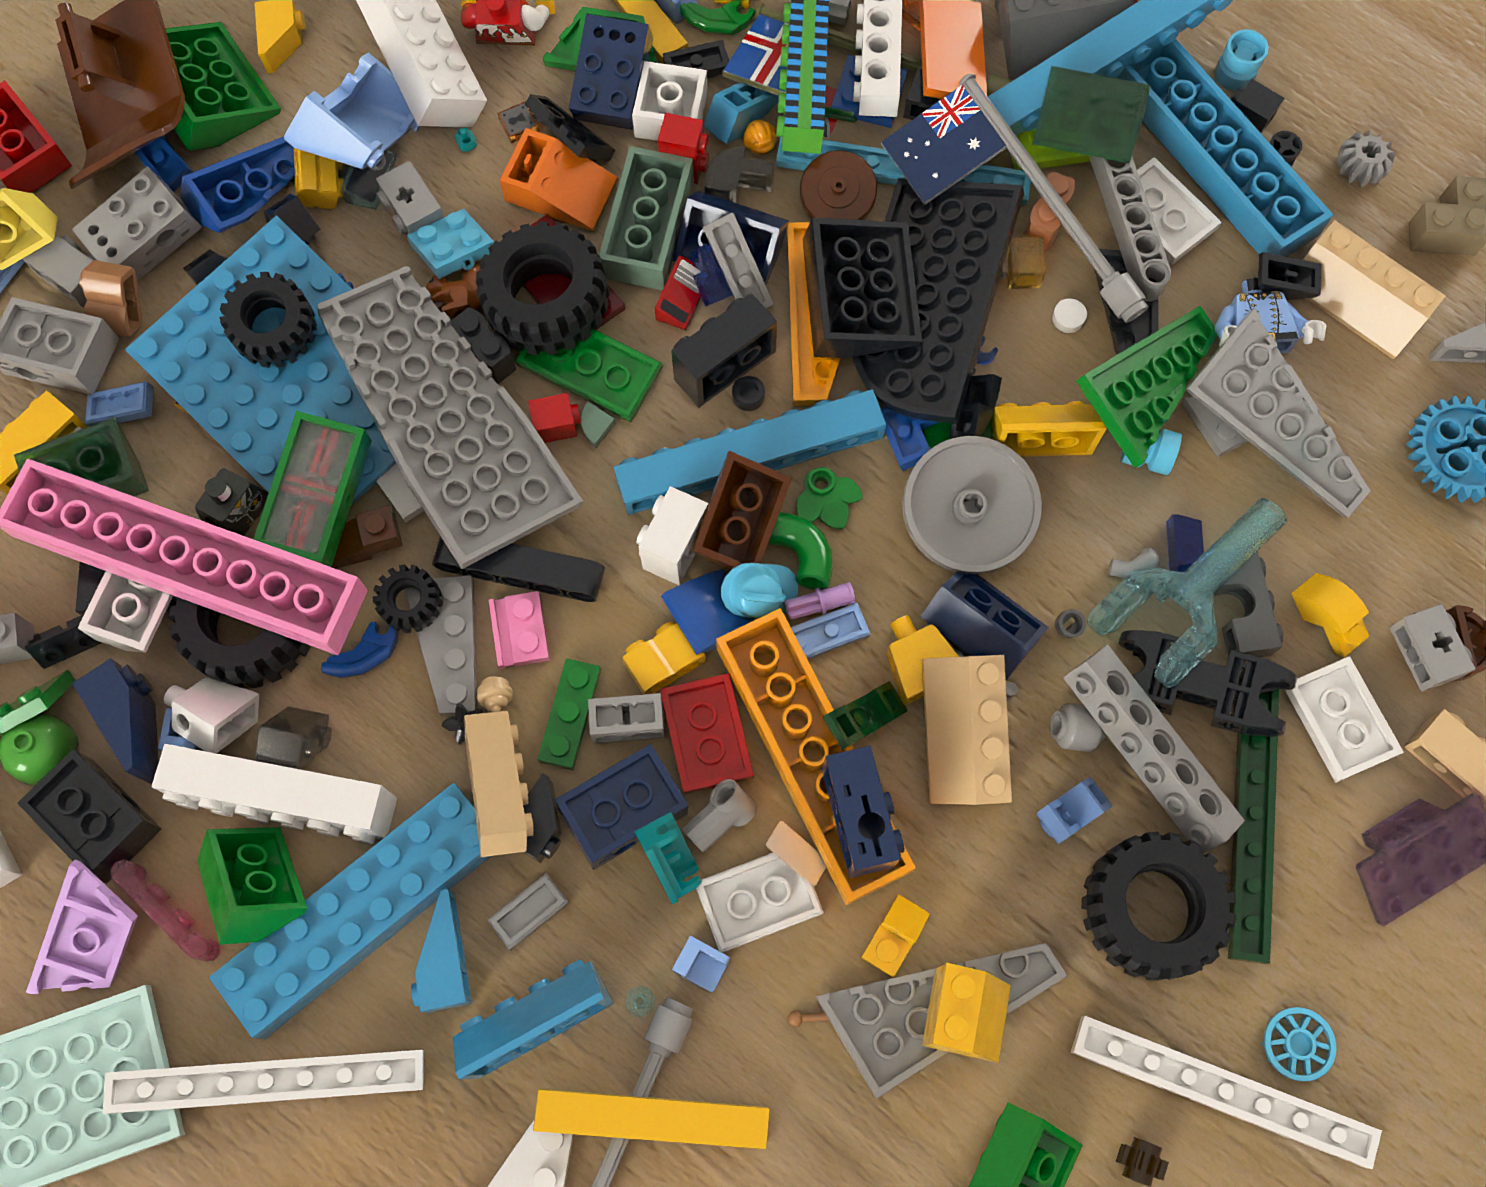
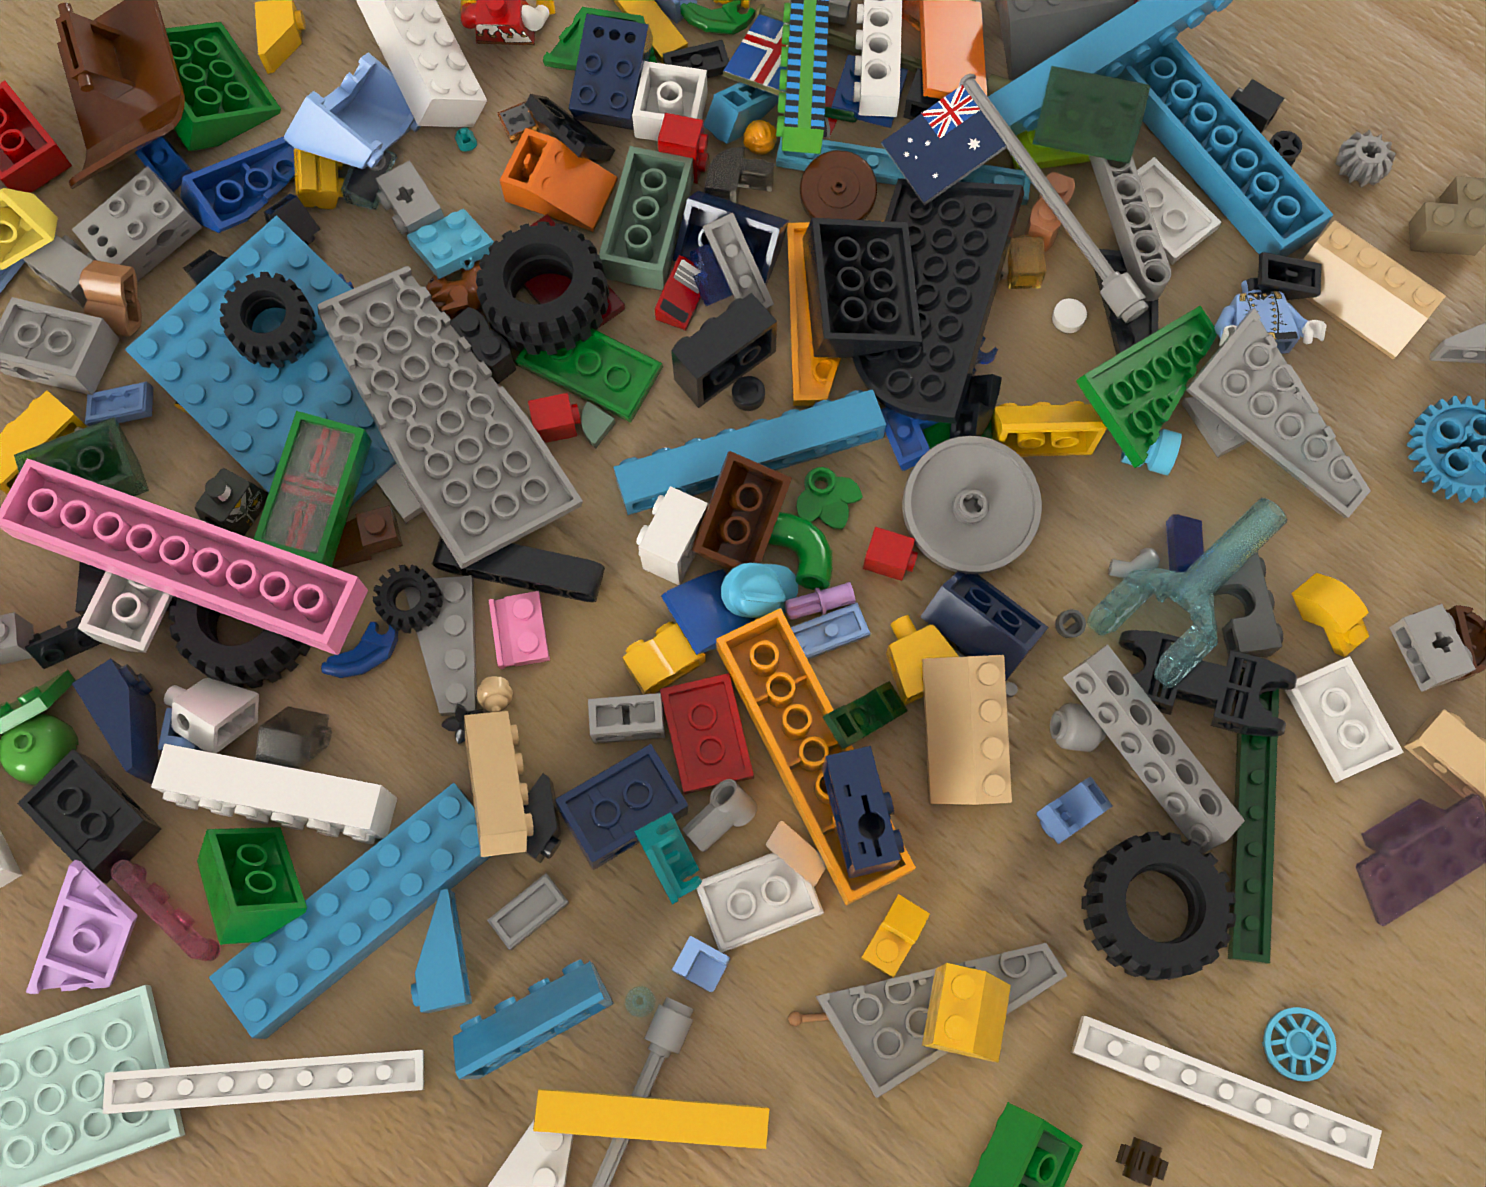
green plate [537,658,601,771] -> none
medium azure wheel [1215,29,1269,91] -> none
none -> red brick [863,527,918,581]

